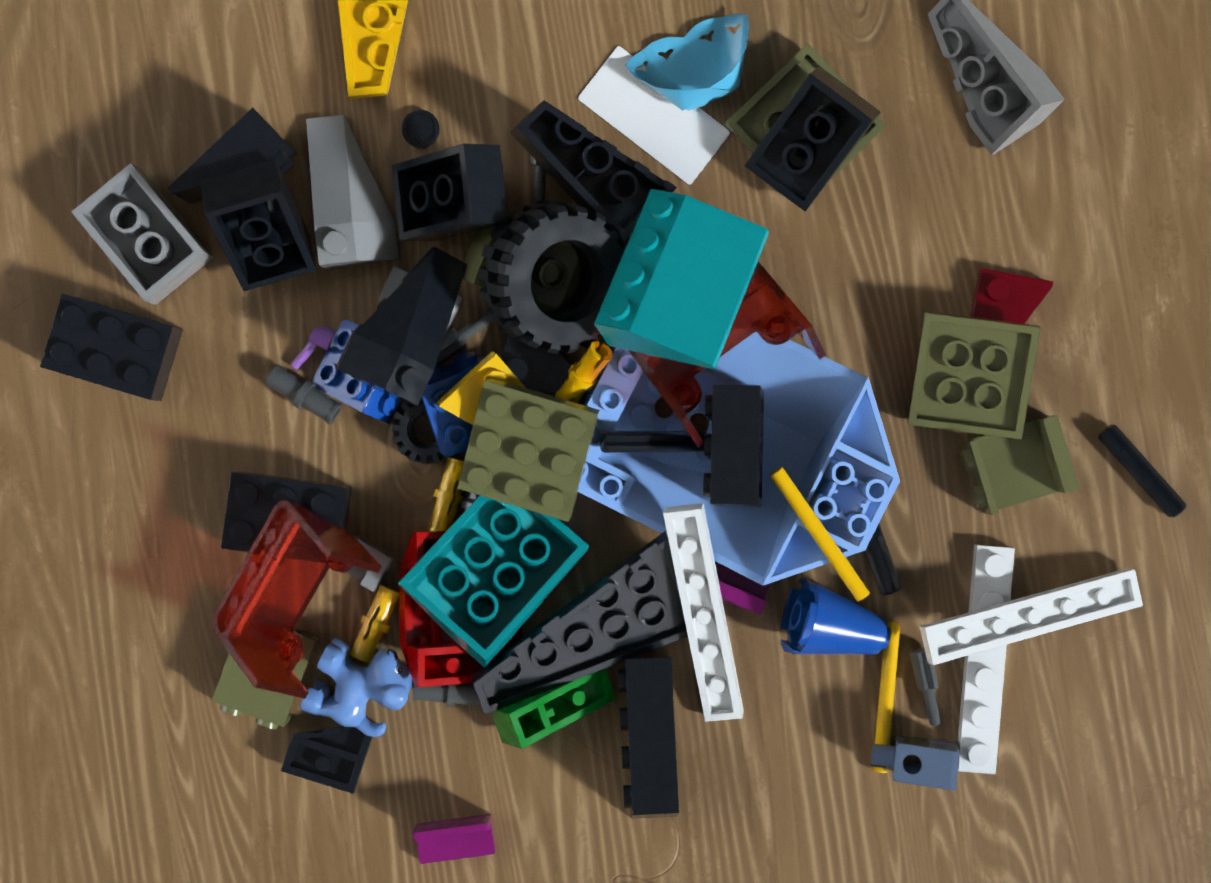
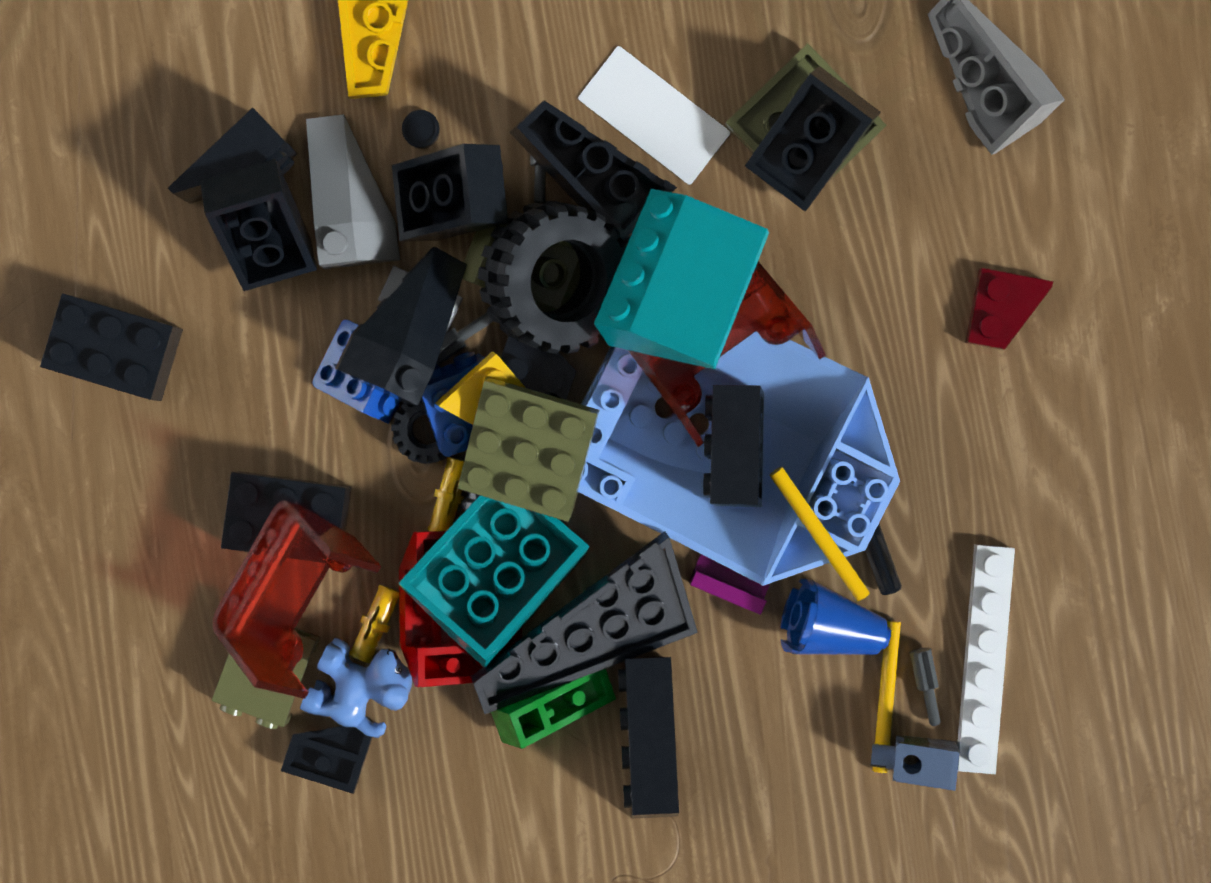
light grey brick [71,163,214,305] -> none
dark grey pin [266,365,343,425] -> none
medium lavender hand [290,326,336,370] -> none
light grey panel [339,534,396,592] -> none
dark grey pin [412,683,482,707] -> none
magenta panel [412,814,496,864] -> none
yellow pin [555,341,613,403] -> none
black axle [599,431,707,453] -> none
medium azure piece [625,14,749,111] -> none
white plate [663,503,744,722] -> none
olive plate [907,311,1041,440] -> none
white plate [919,568,1143,665] -> none
olive panel [960,415,1080,515] -> none
black axle [1098,425,1186,518] -> none

